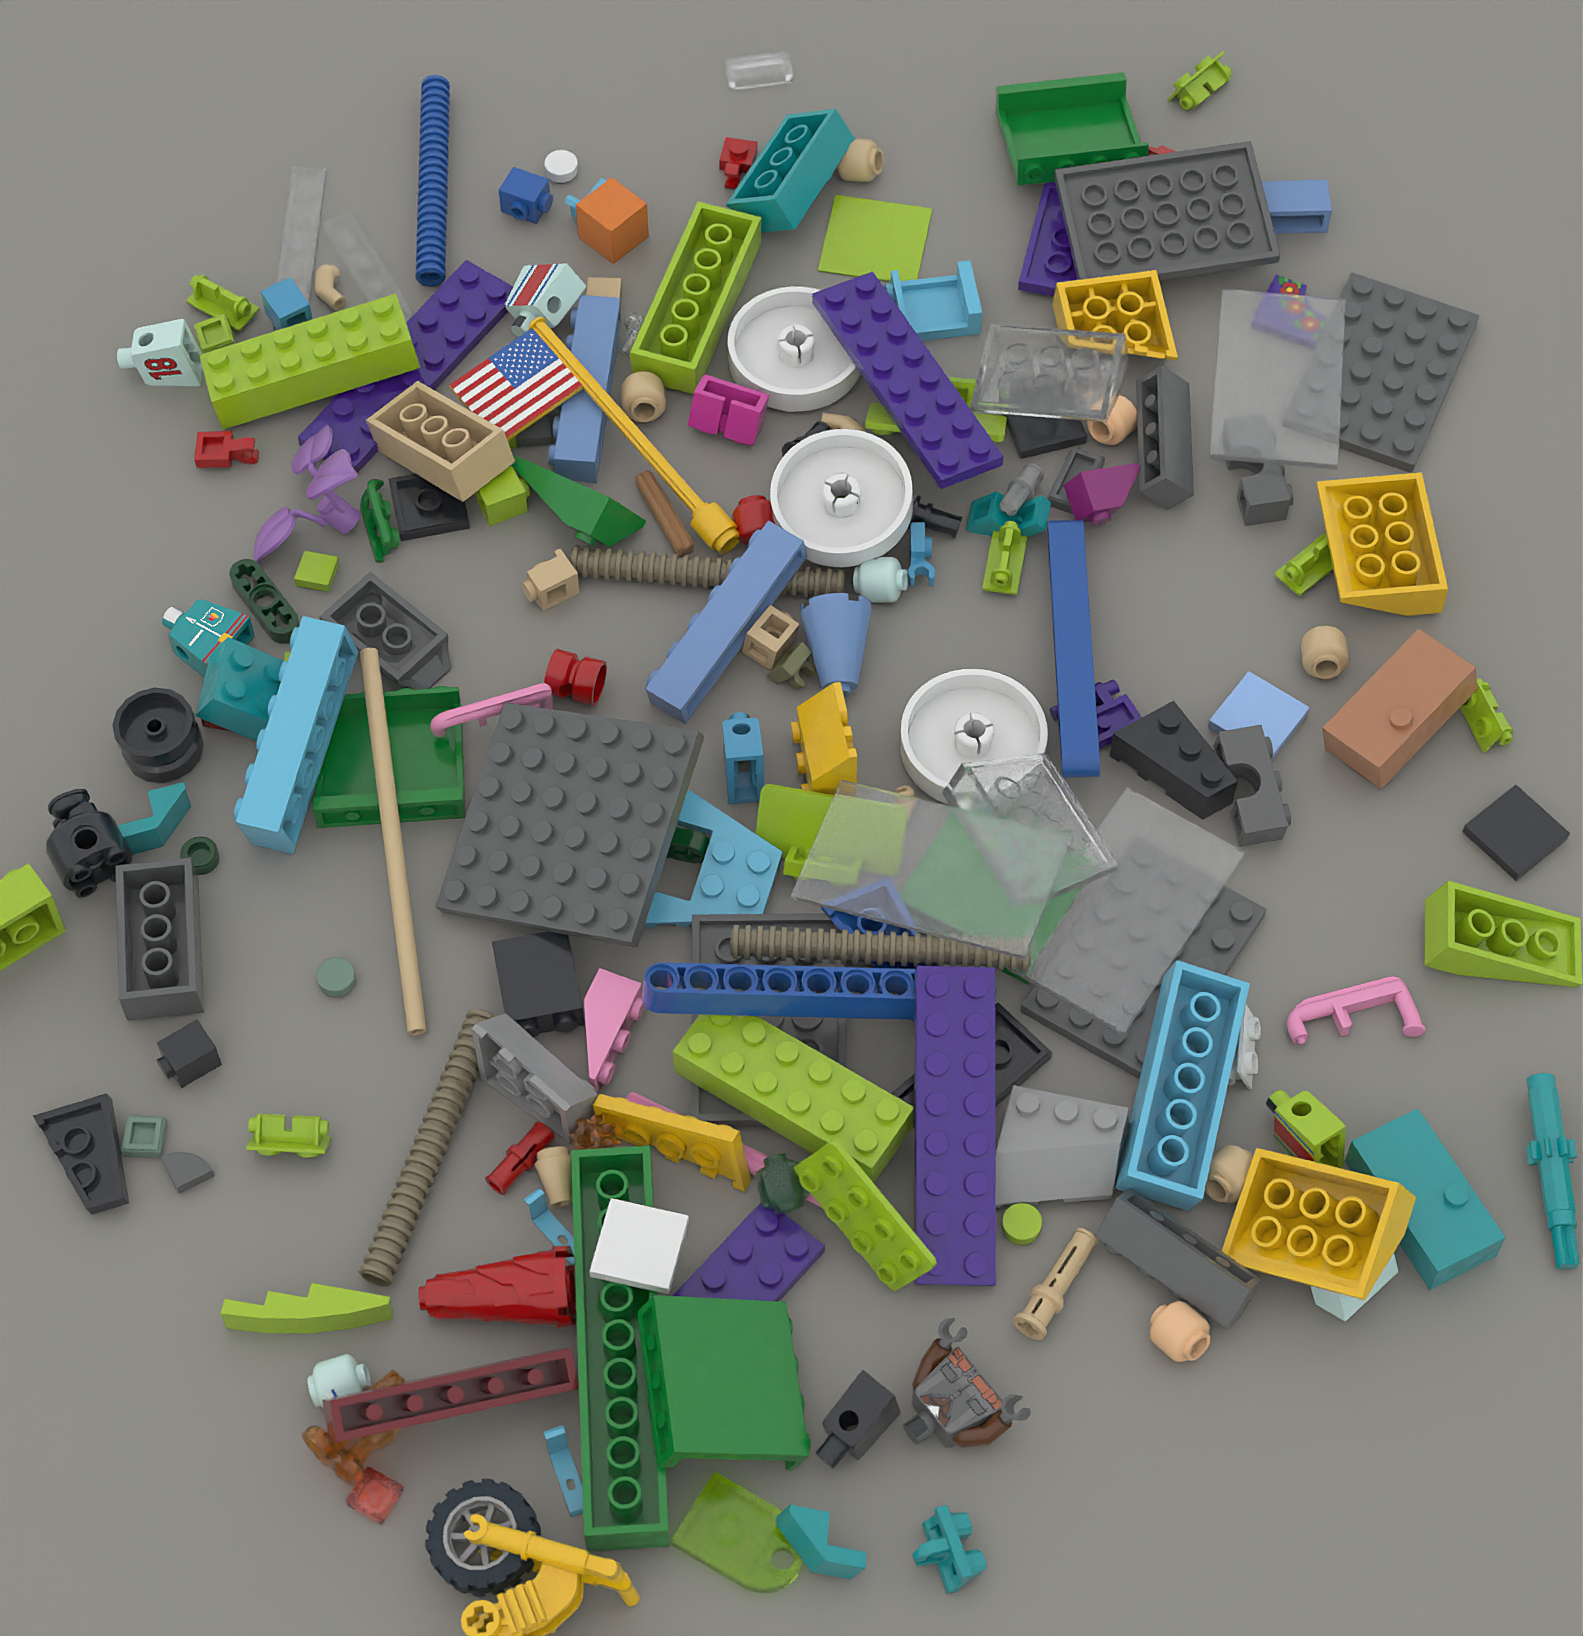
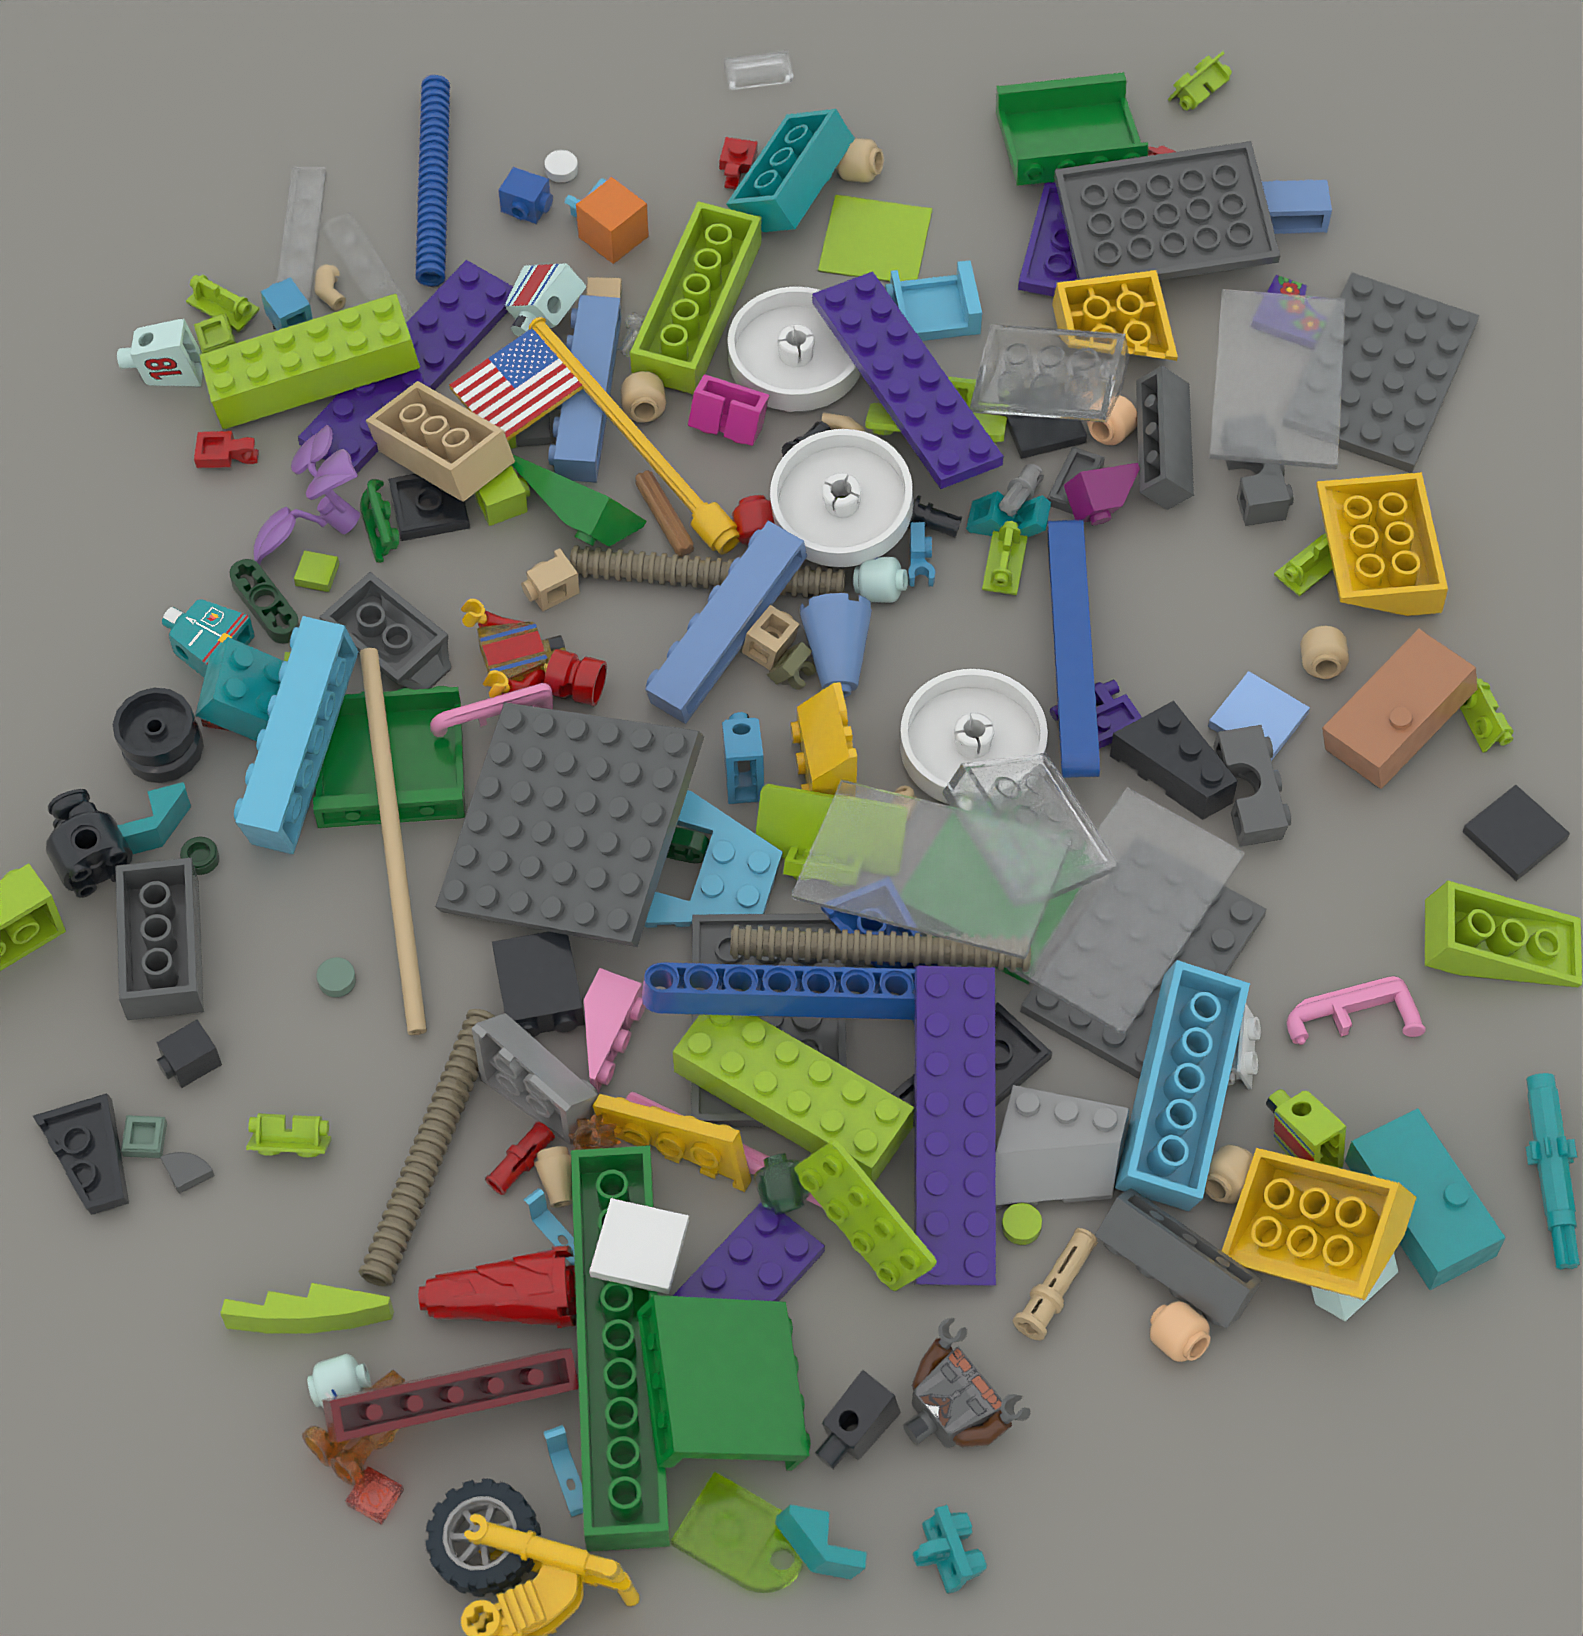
none -> torso [461,599,566,698]

